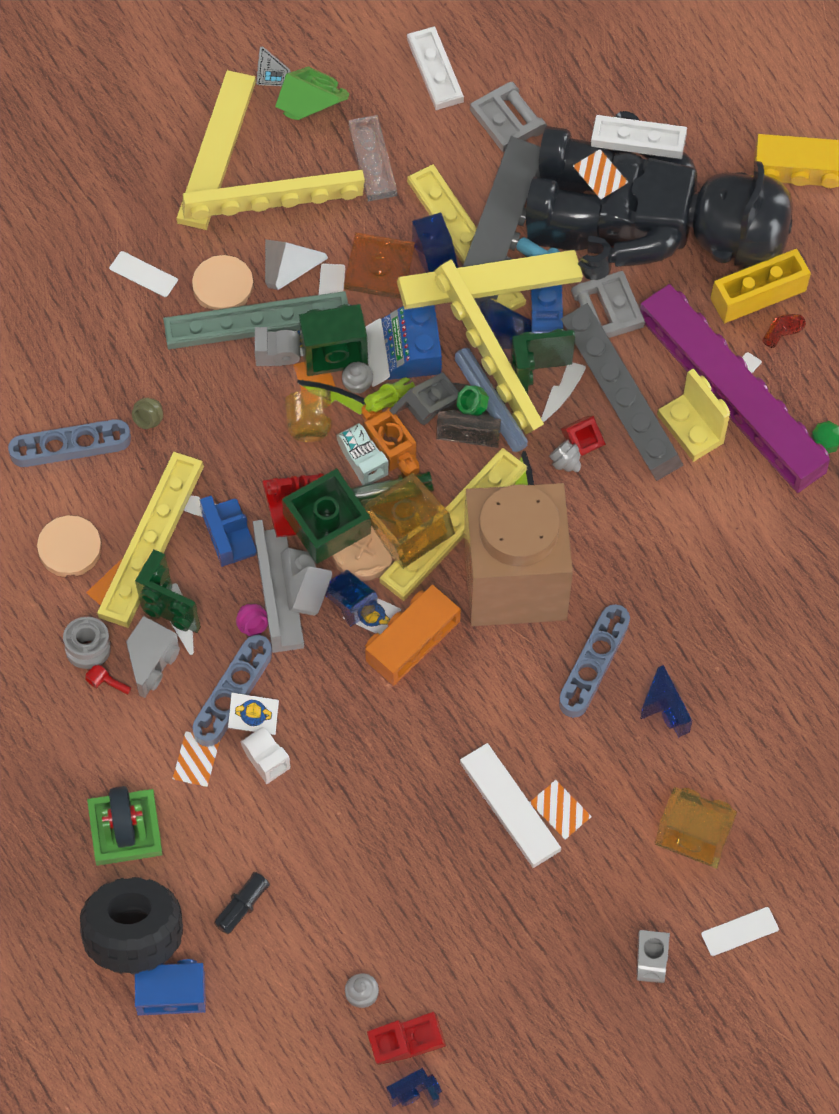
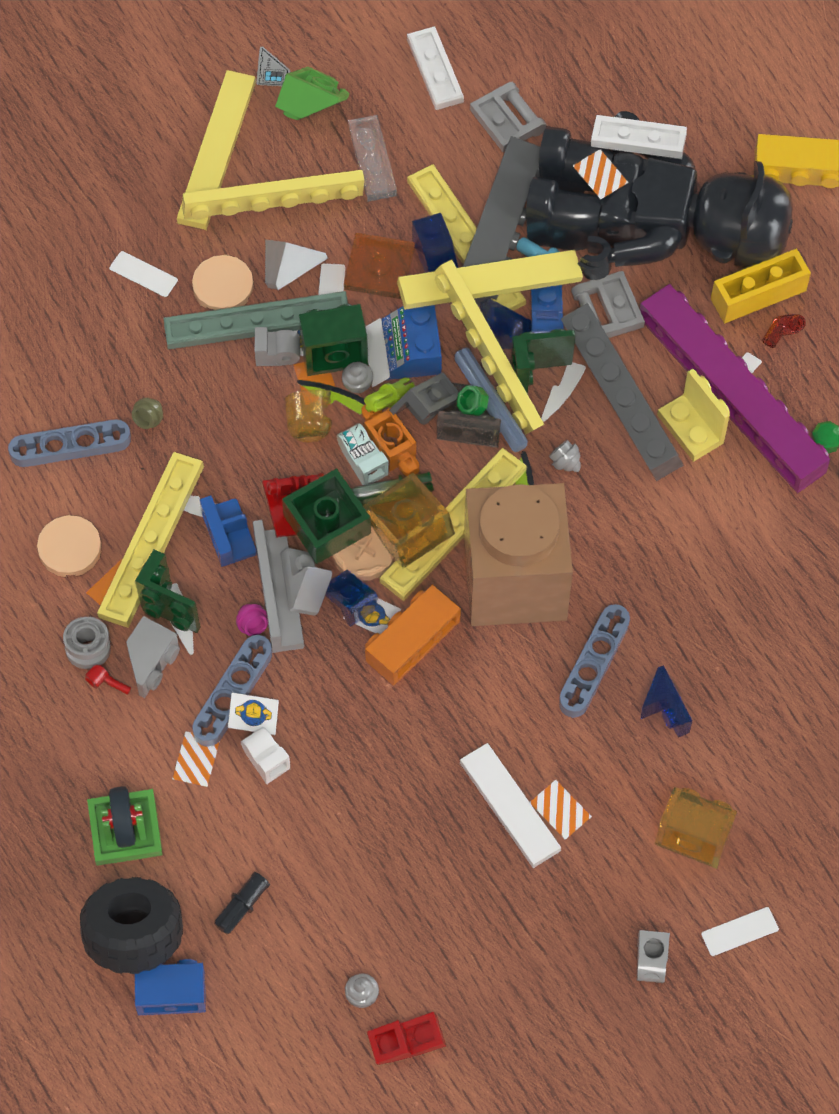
clear blue bracket [386,1067,442,1108] -> none
red slope [561,416,606,457] -> none

